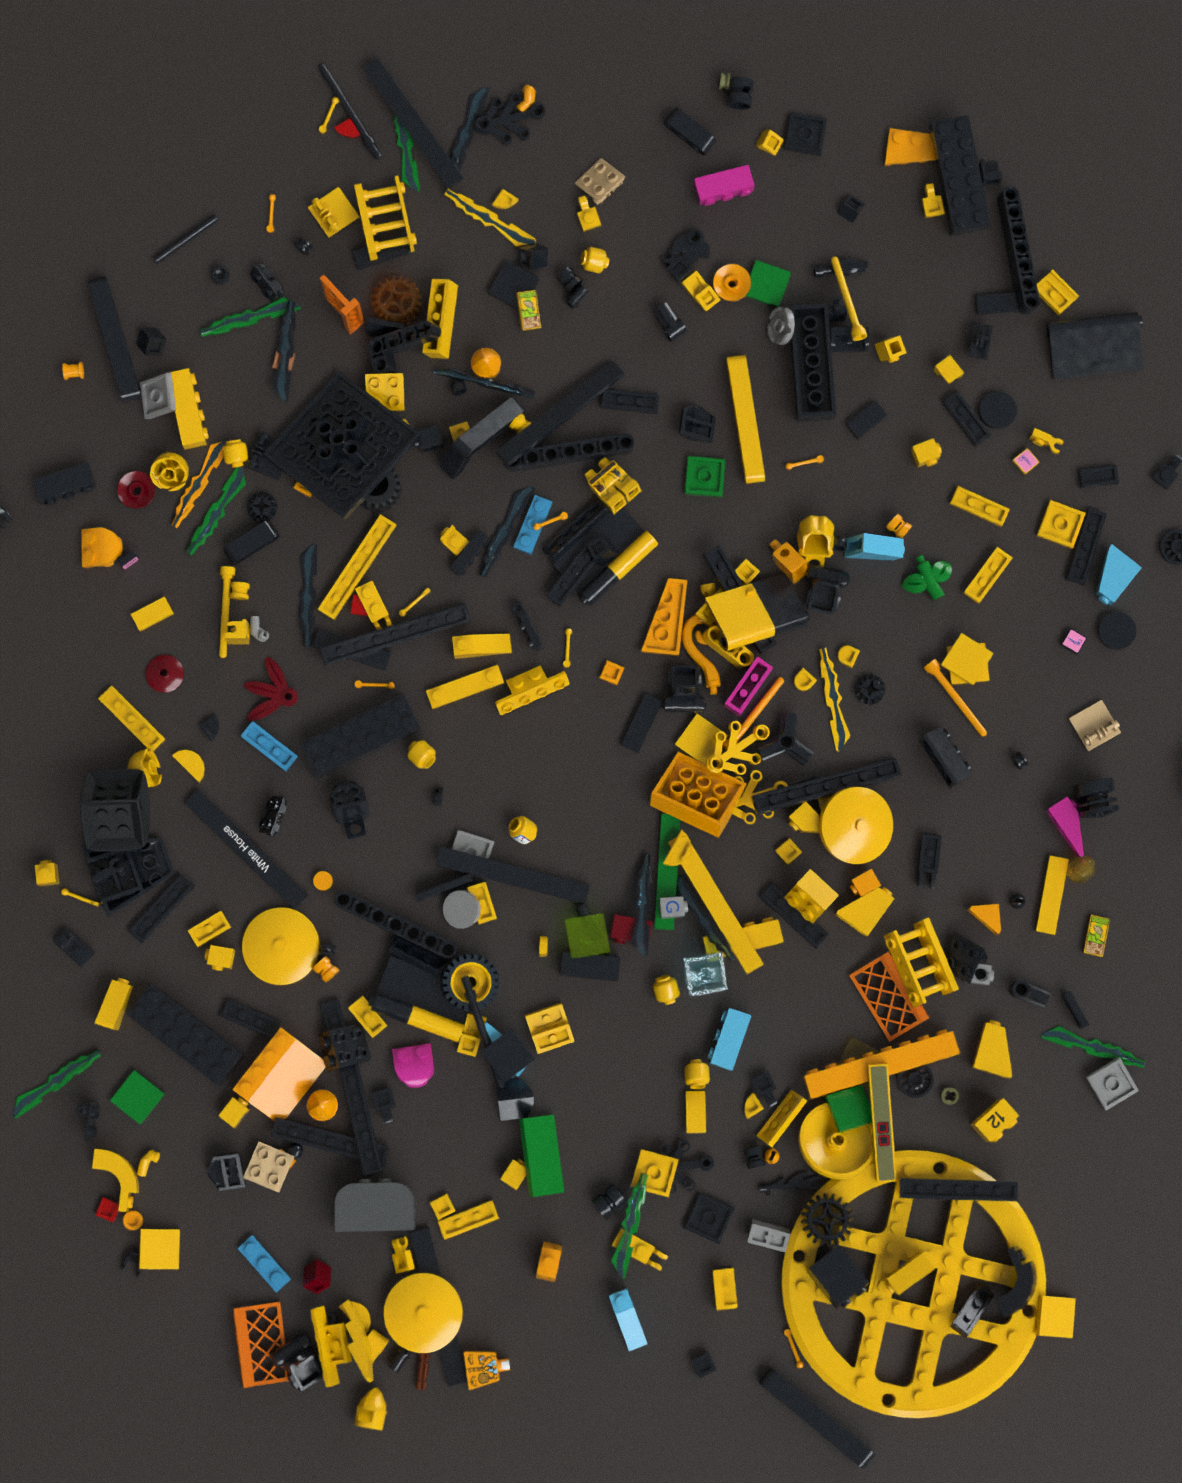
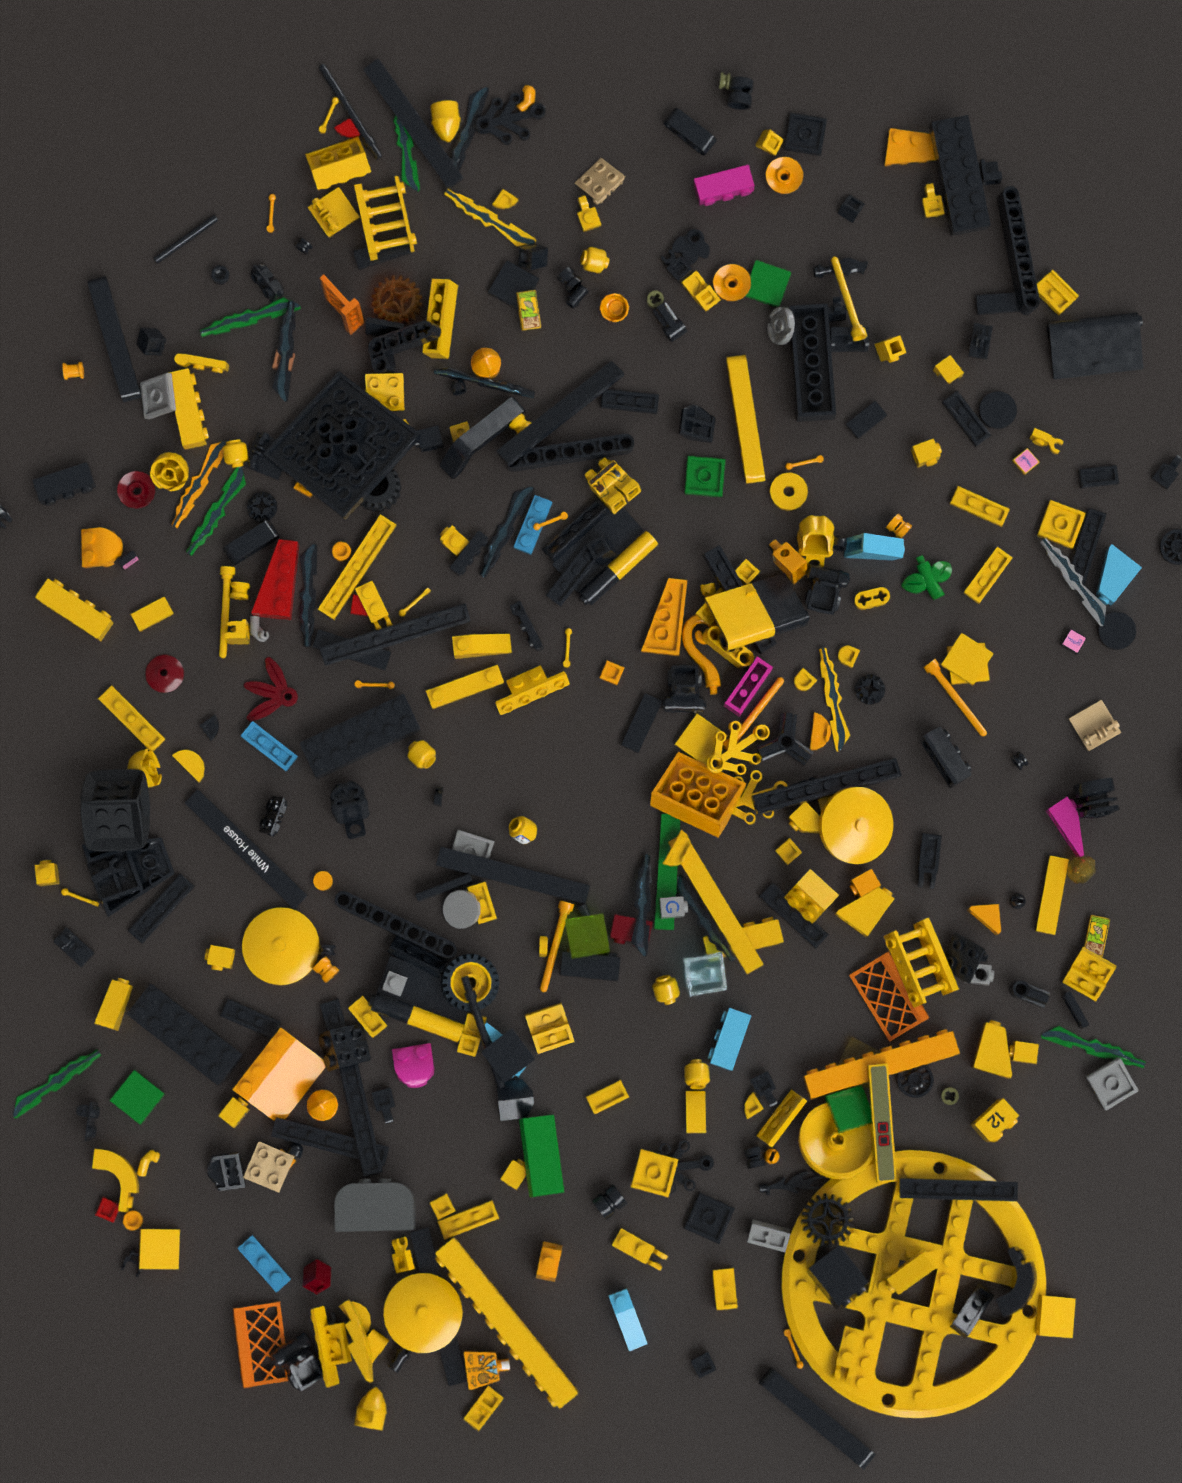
yellow plate [188,911,232,947] -> none
copper axle [416,1352,430,1390] -> none
green sword [611,1173,648,1278] -> none
none -> yellow brick [35,579,113,642]
none -> yellow hinge [175,353,229,374]
none -> red wedge [251,540,299,620]
none -> yellow slope [305,137,371,190]
none -> light orange tile [332,542,351,562]
none -> light grey brick [381,971,407,997]
none -> yellow helmet [430,101,461,143]
none -> yellow brick [435,1237,578,1409]
none -> yellow slope [463,1386,504,1432]
none -> light orange piece [540,901,574,992]
none -> yellow tile [586,1080,629,1115]
none -> light orange hair [600,293,629,322]
none -> olive bush [647,291,664,309]
none -> light orange dish [766,157,803,194]
none -> yellow tile [770,473,808,511]
none -> light orange tile [809,712,831,750]
none -> yellow hinge [833,1326,864,1385]
none -> yellow beam [854,587,890,610]
none -> yellow brick [1009,1041,1039,1064]
none -> light grey sword [1040,538,1106,626]
none -> yellow slope [1062,947,1117,1001]

